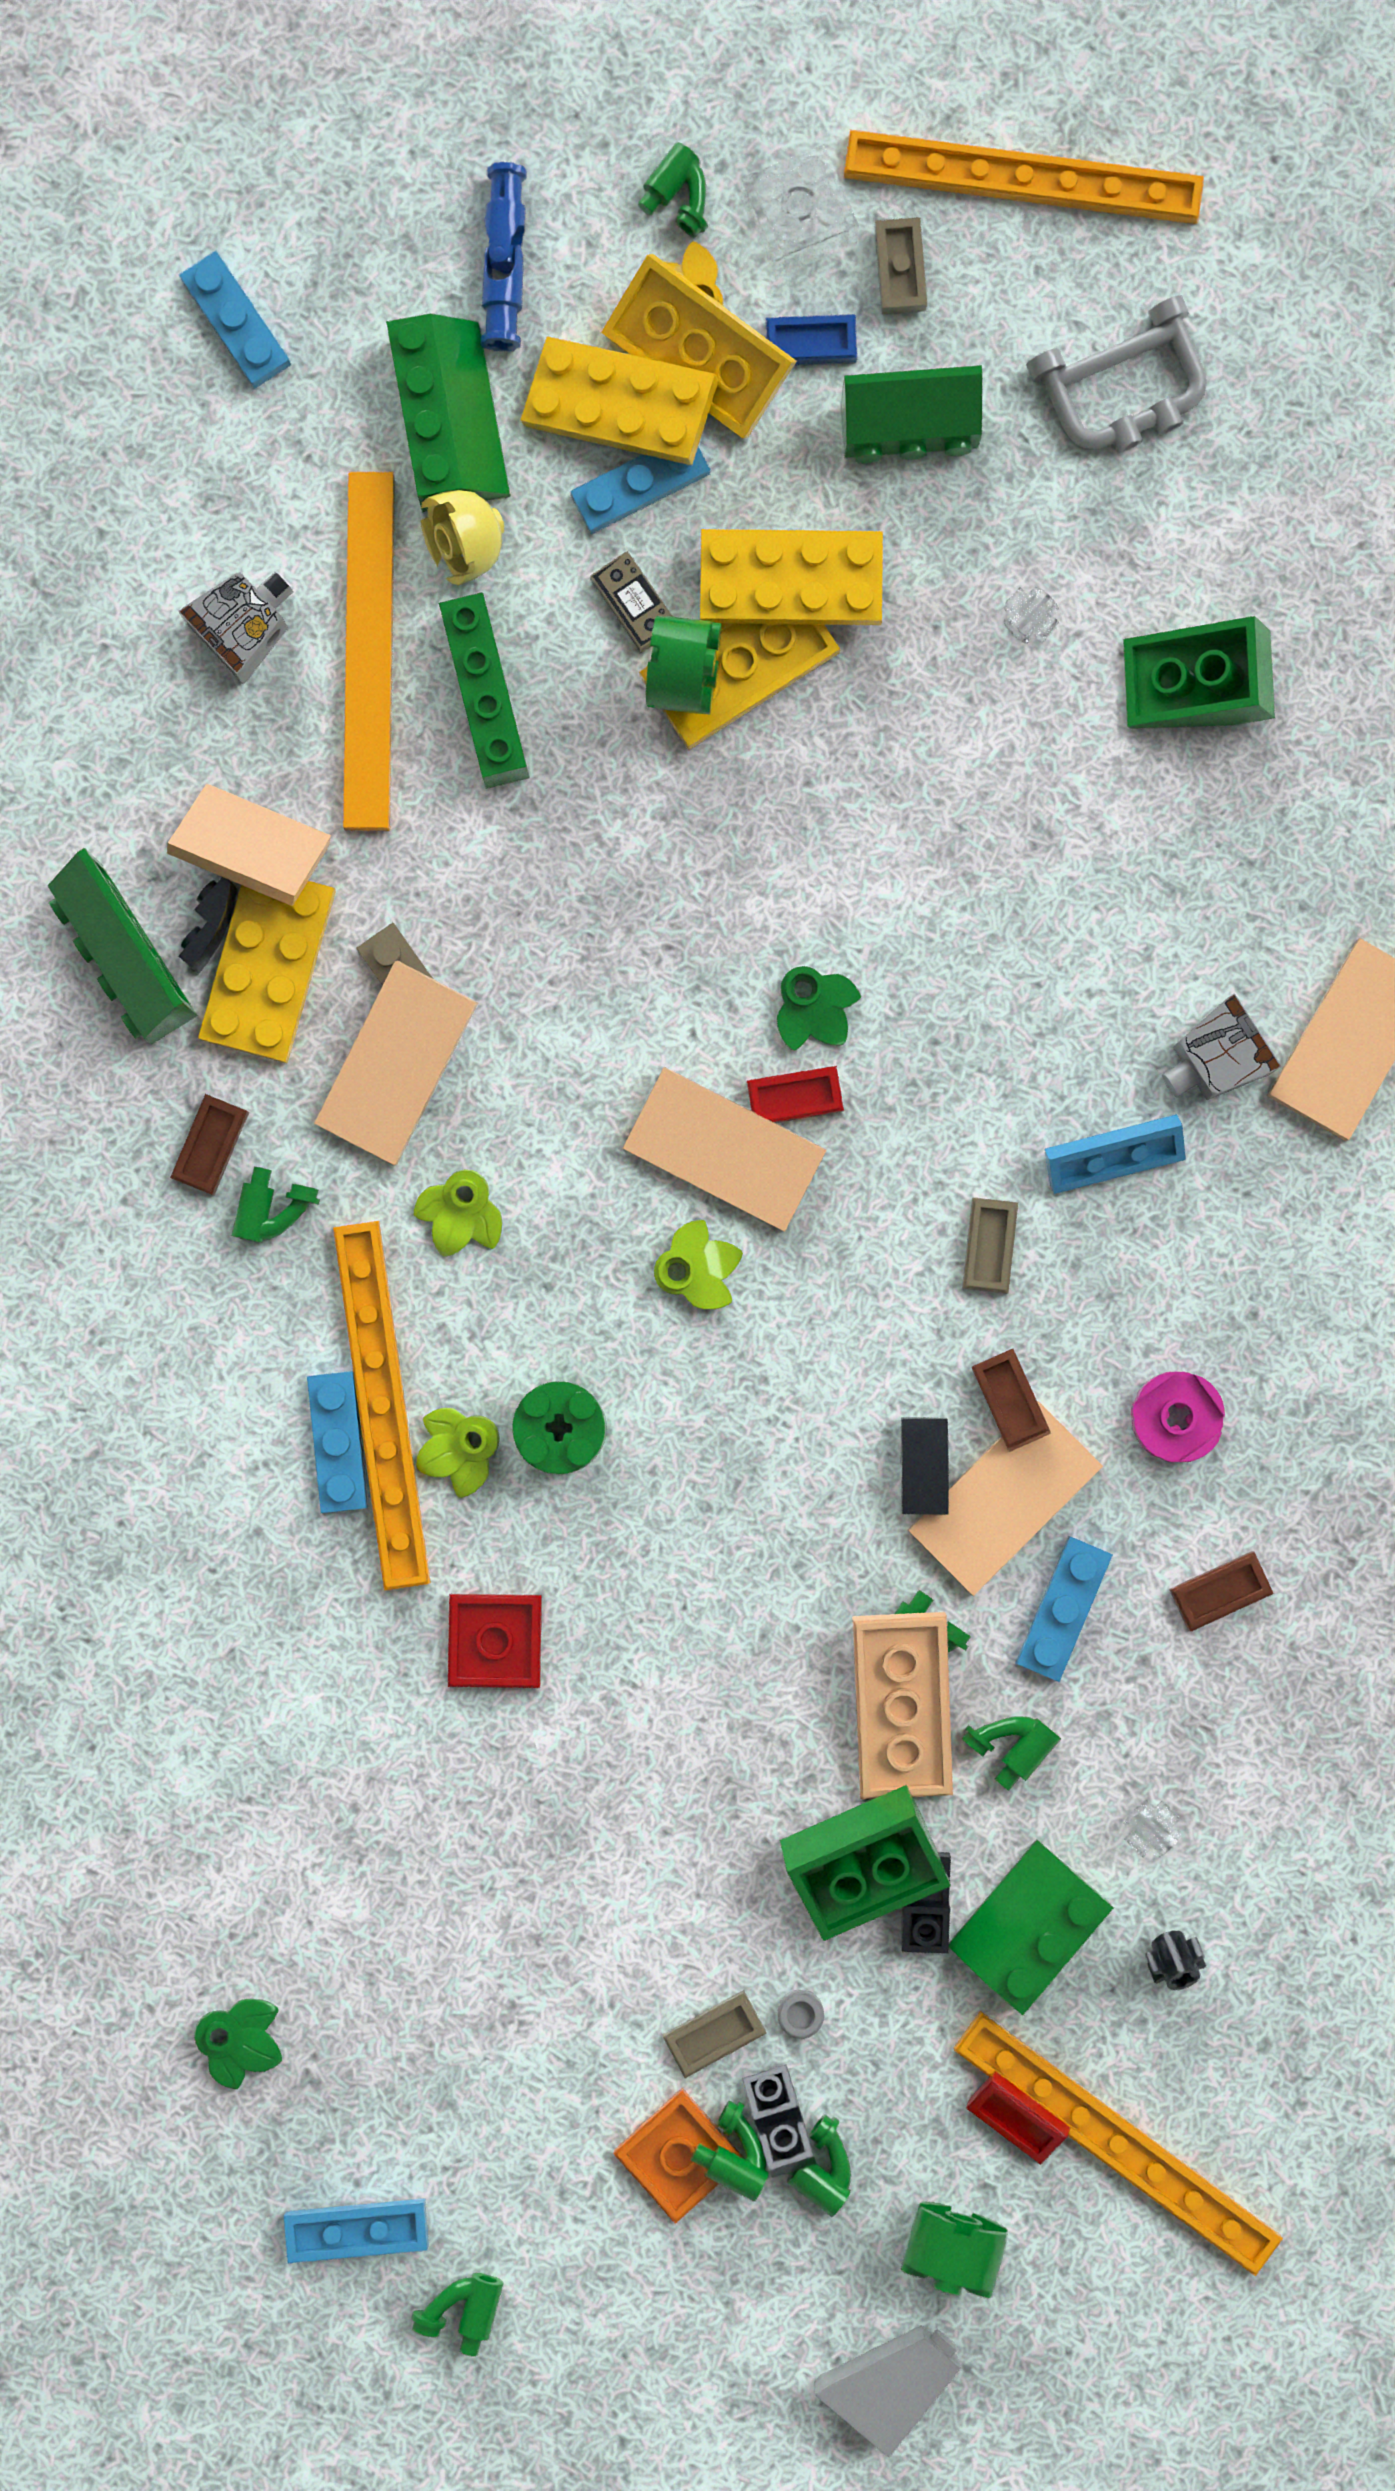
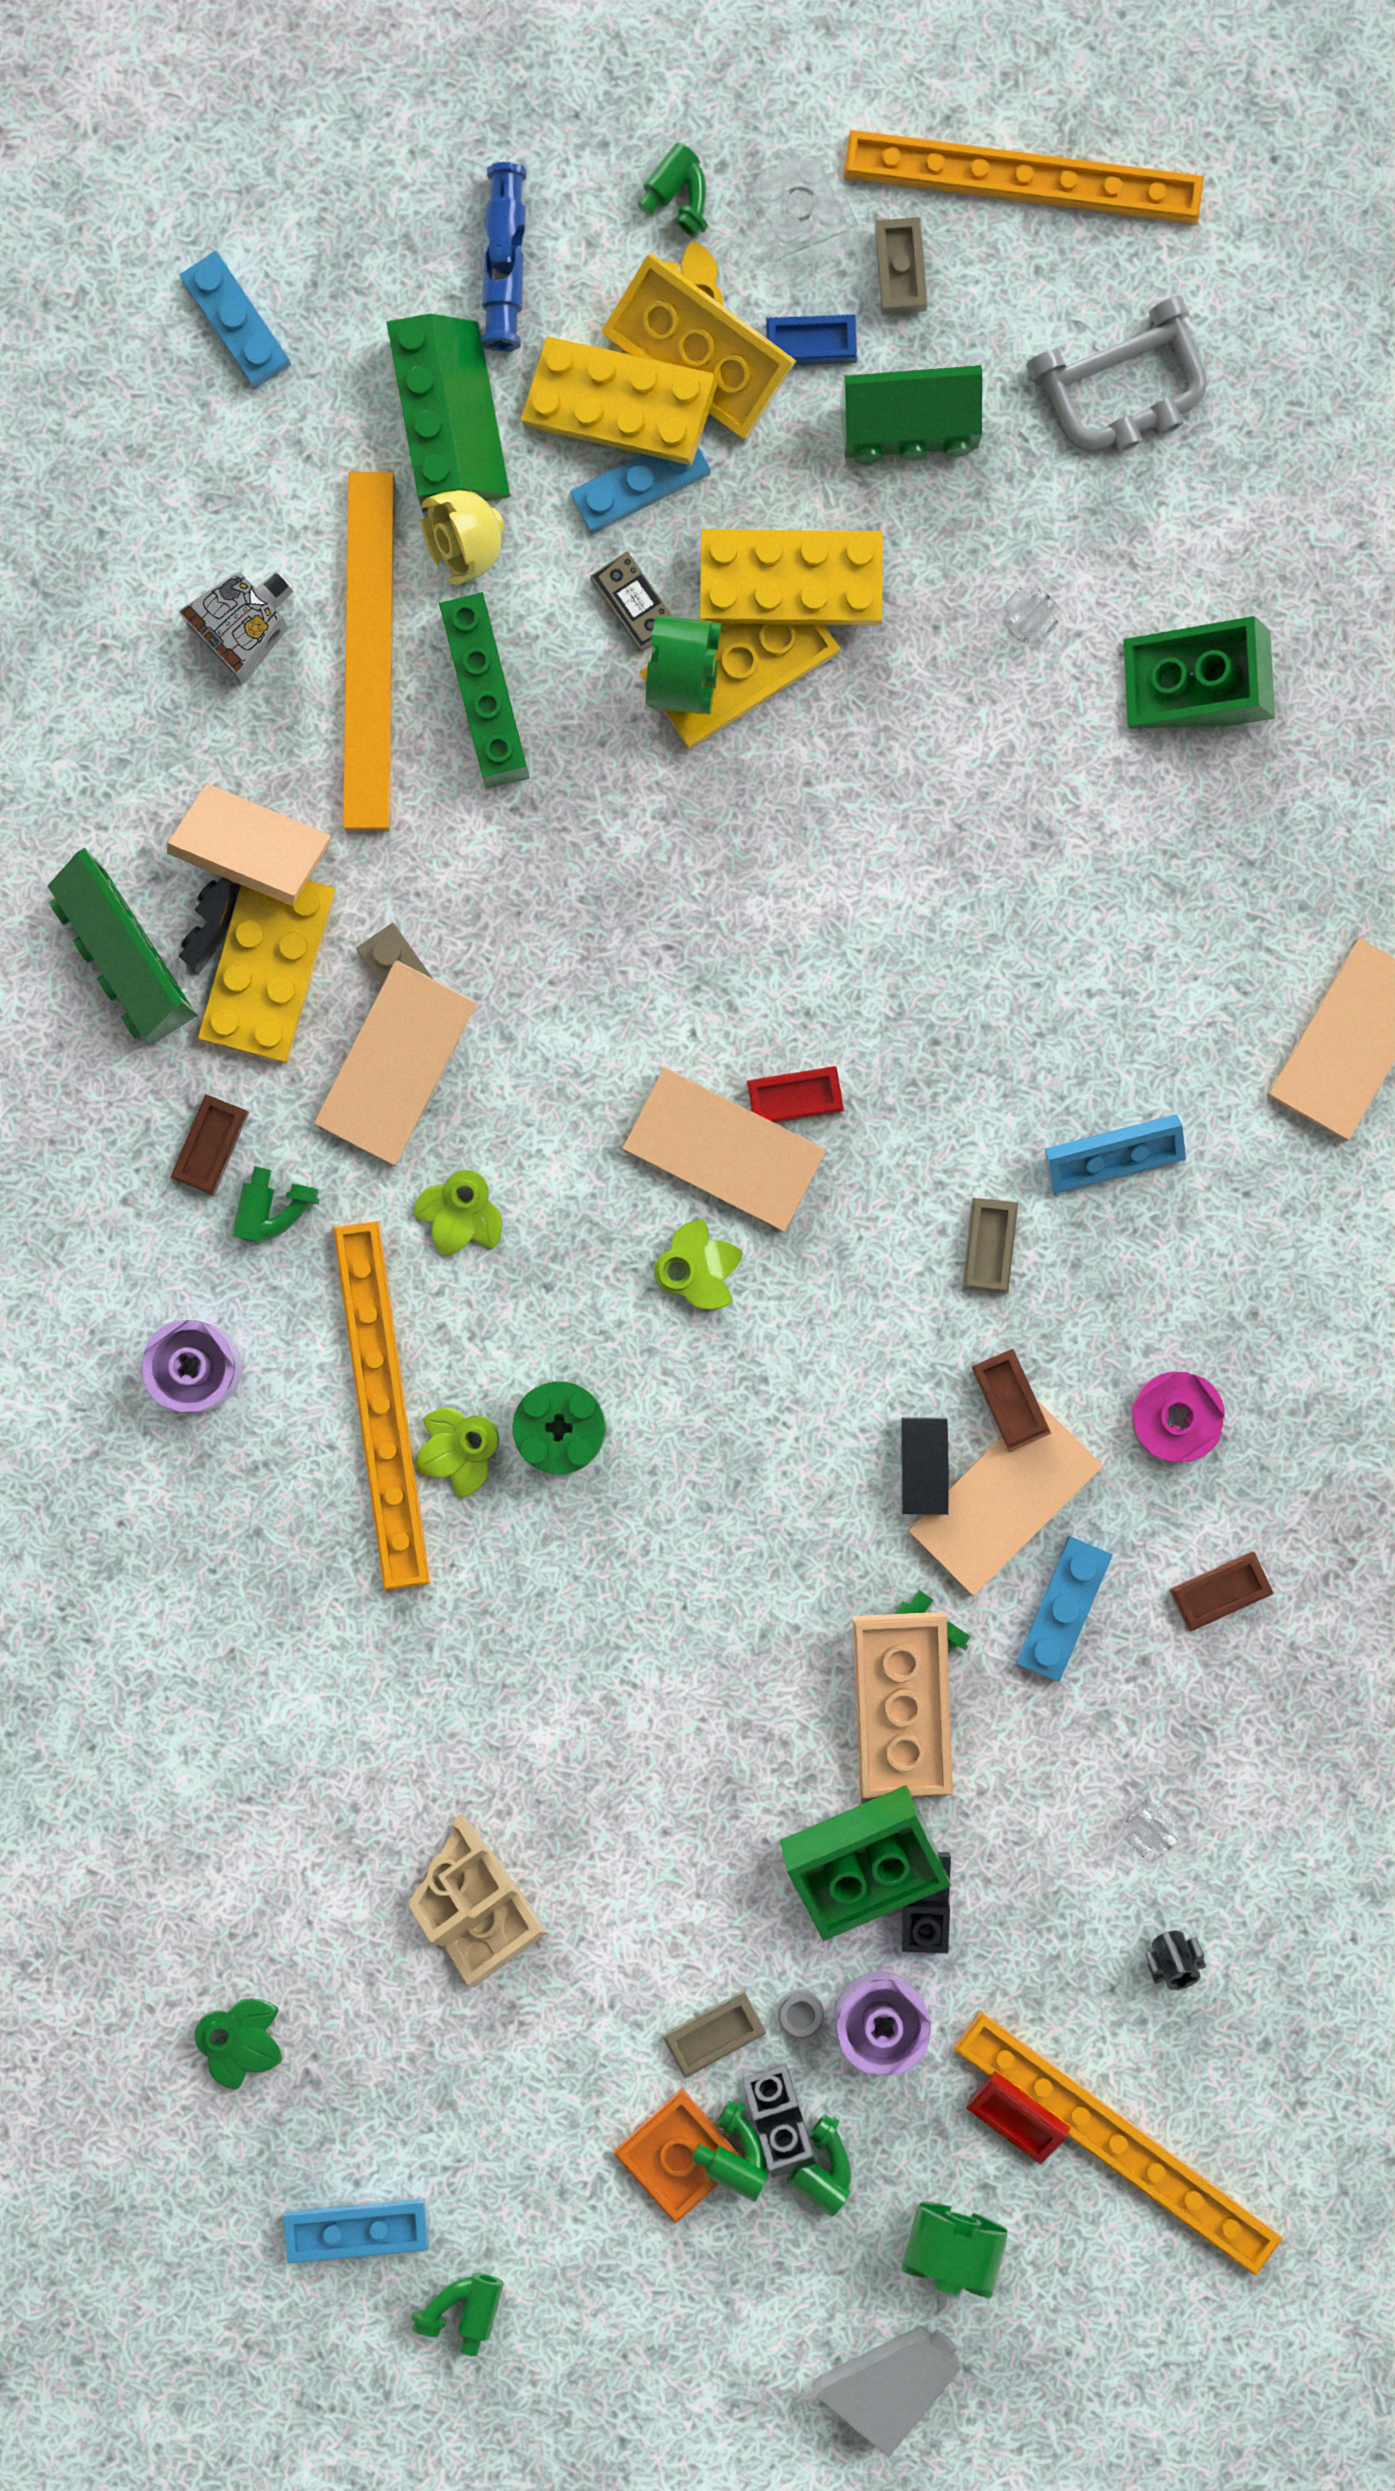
dark azure plate [307,1371,368,1513] -> none
red tile [448,1594,542,1688] -> none
green plate [777,966,861,1051] -> none
green slope [949,1839,1114,2016] -> none
green plant [962,1716,1061,1791] -> none
light grey torso [1162,993,1282,1100] -> none
none -> lavender brick [141,1320,242,1413]
none -> tan slope [408,1815,547,1987]
none -> lavender brick [834,1970,931,2075]

